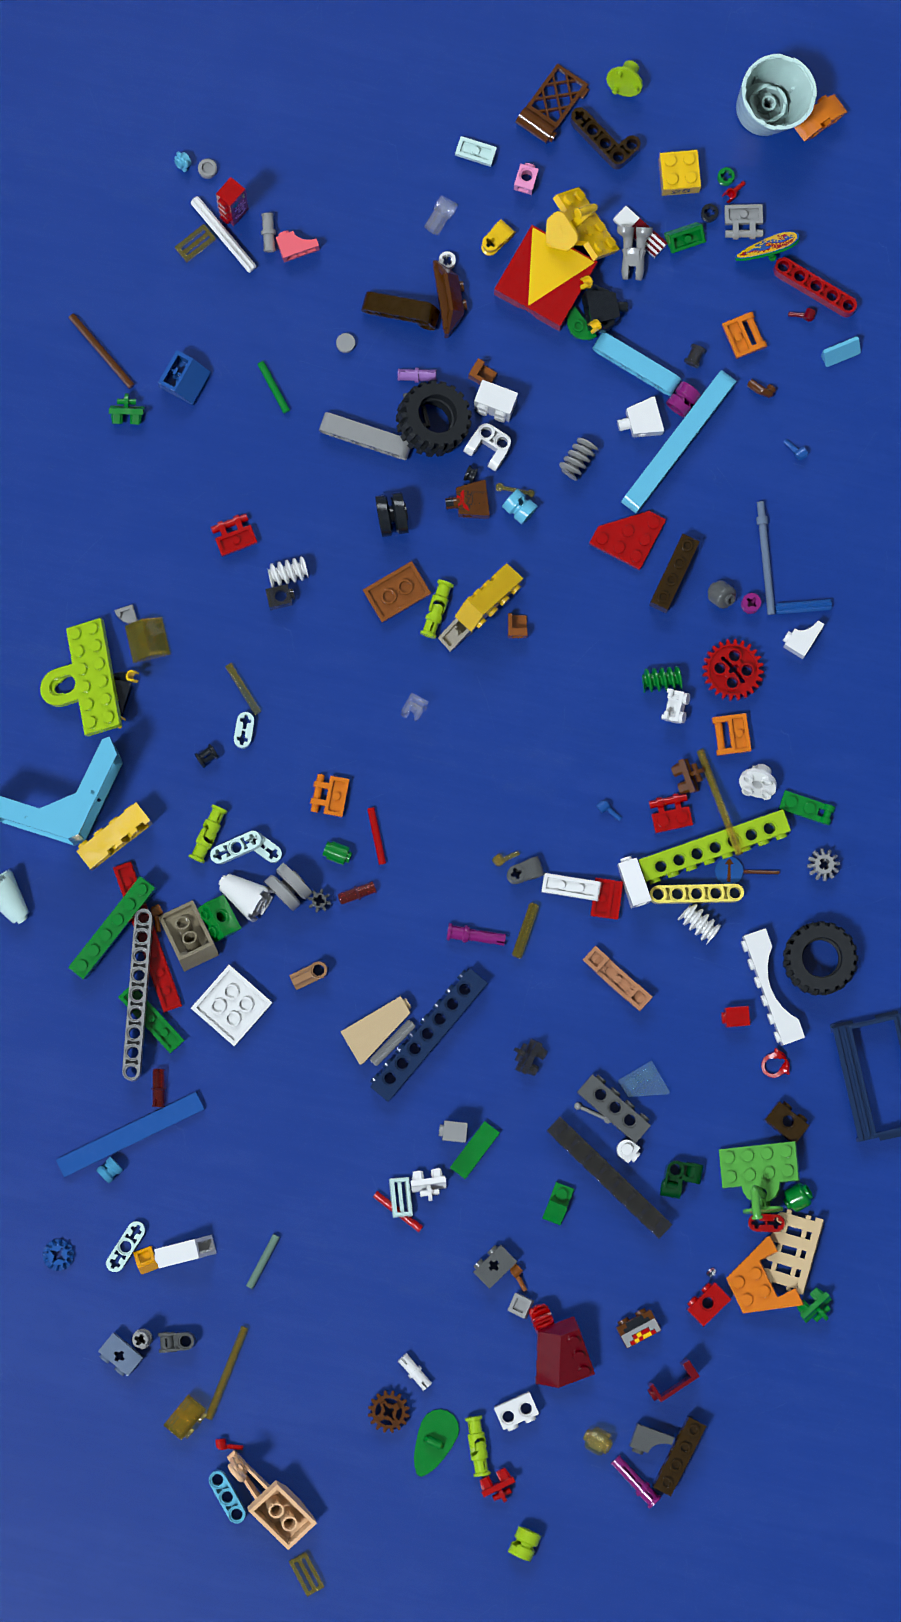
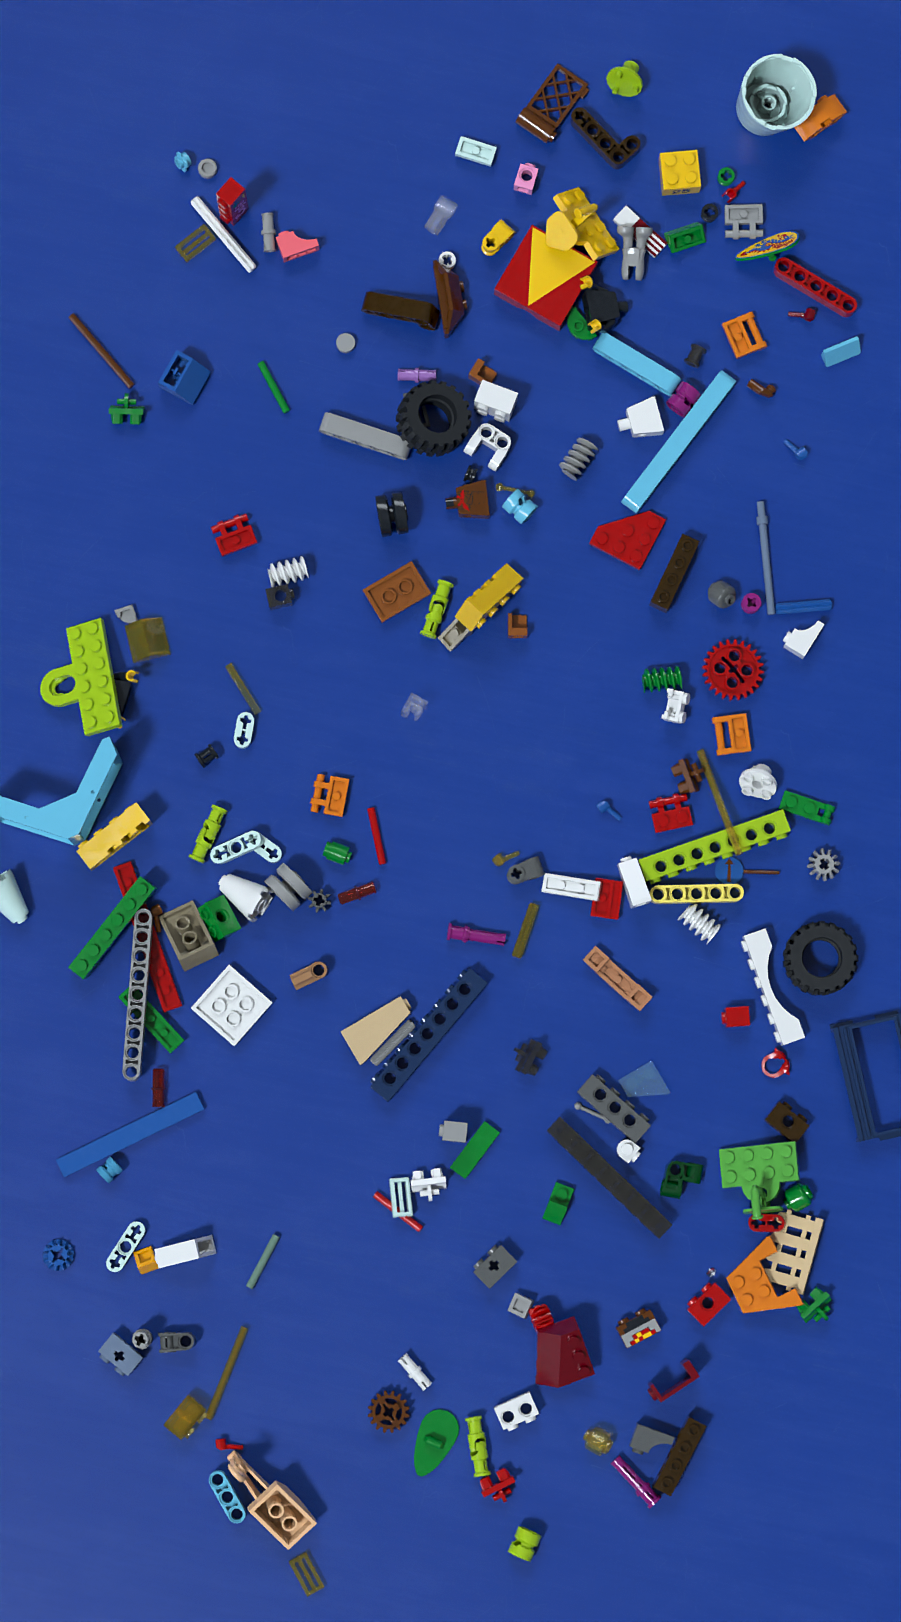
dark orange hand [510,1264,527,1292] -> none

